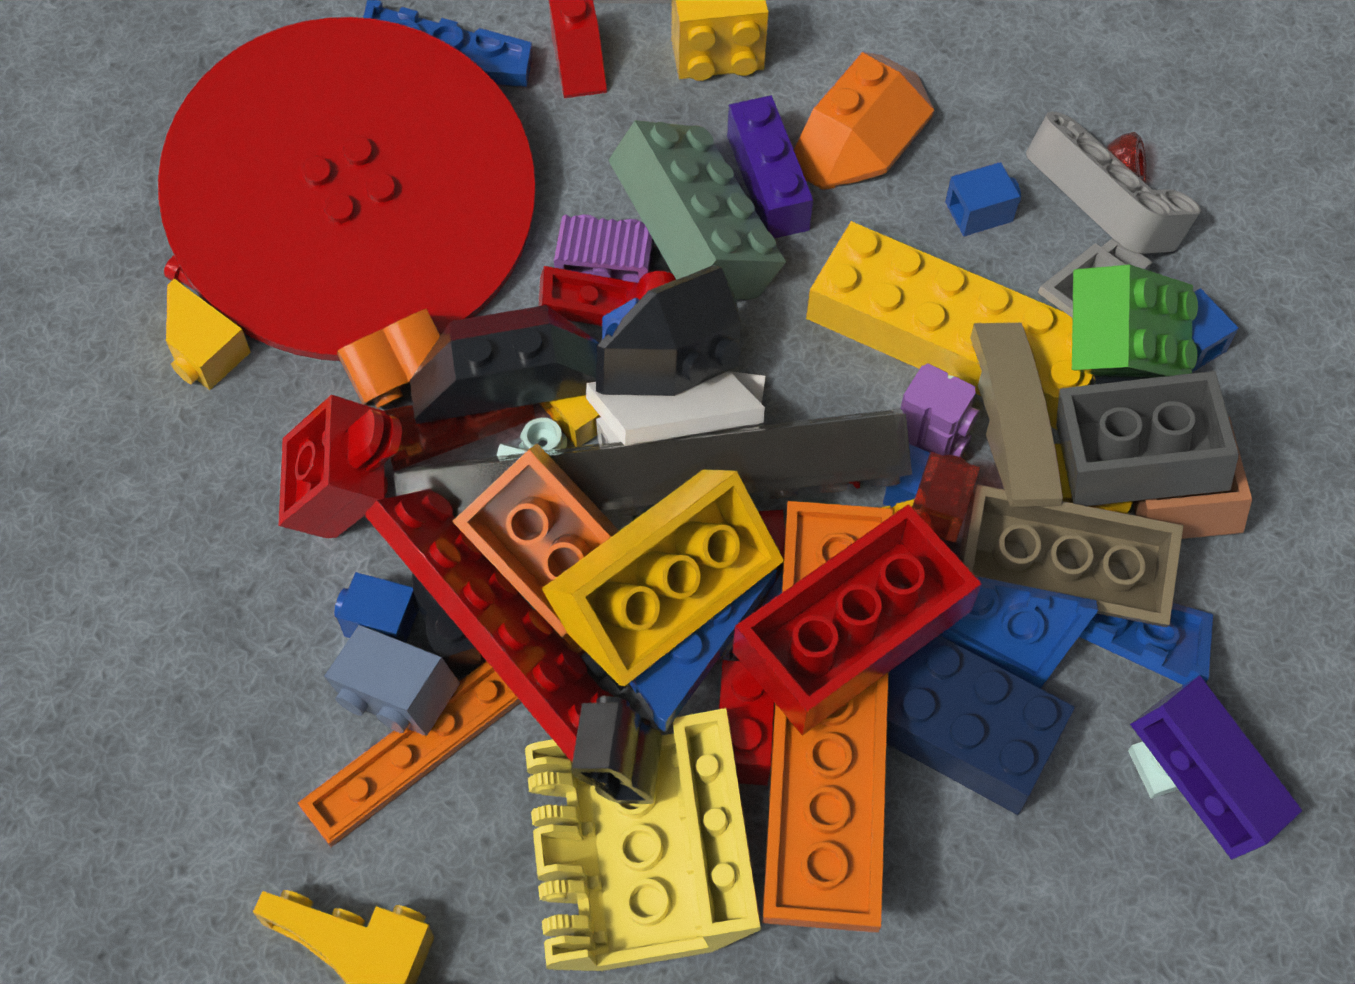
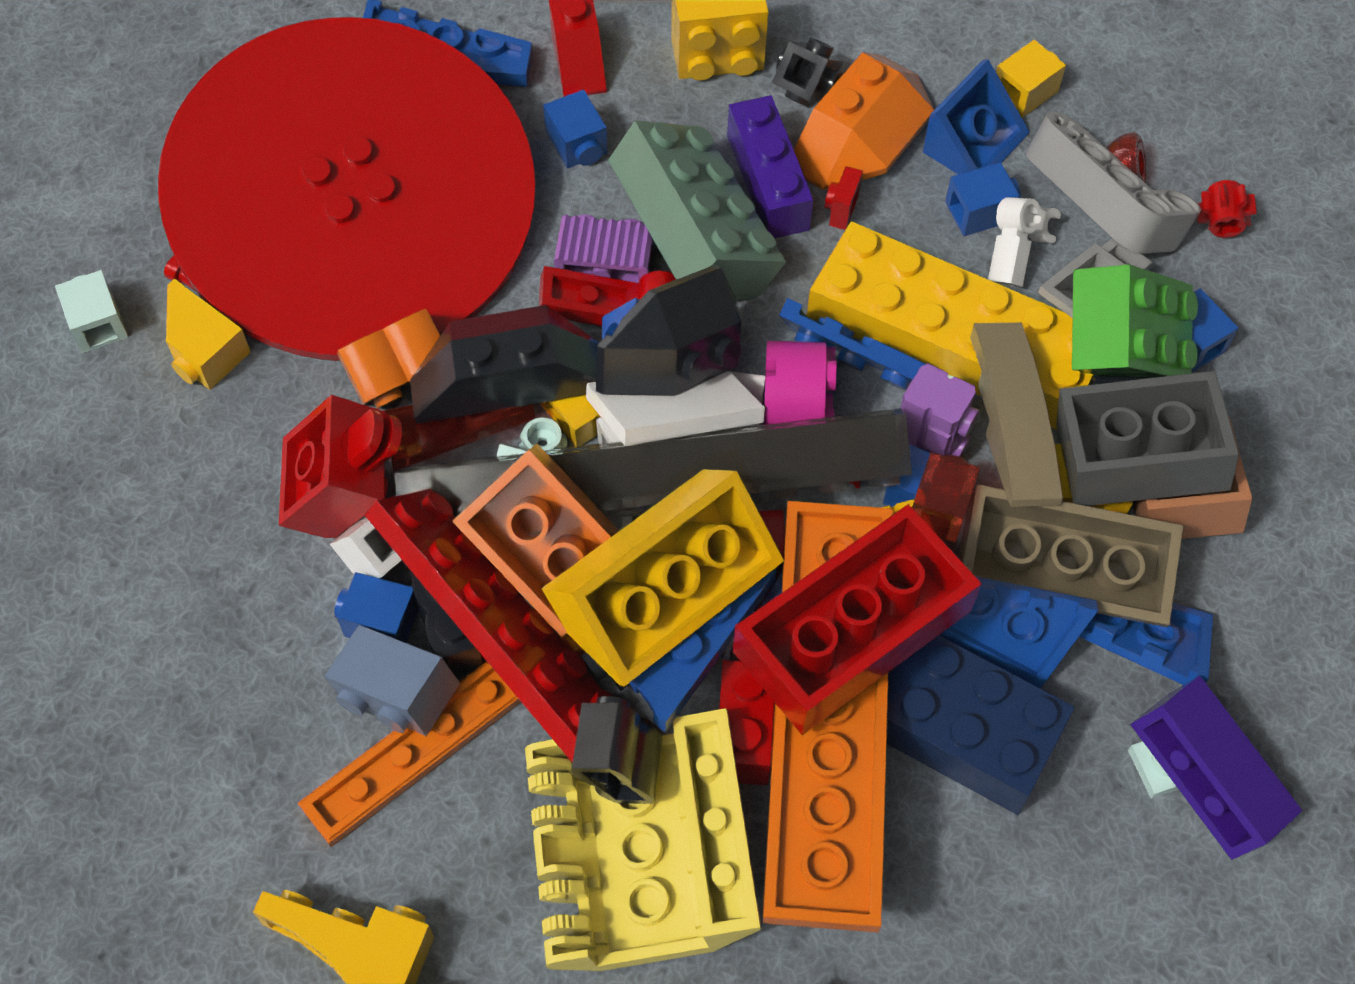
none -> light aqua brick [55,270,128,353]
none -> white brick [330,516,402,578]
none -> blue brick [543,90,608,169]
none -> dark pink brick [763,340,837,440]
none -> black brick [772,37,844,106]
none -> blue wing [779,298,925,390]
none -> red plate [824,166,863,230]
none -> blue slope [923,59,1029,174]
none -> white bar [988,197,1061,288]
none -> yellow brick [996,39,1066,118]
none -> red gear [1197,180,1257,238]

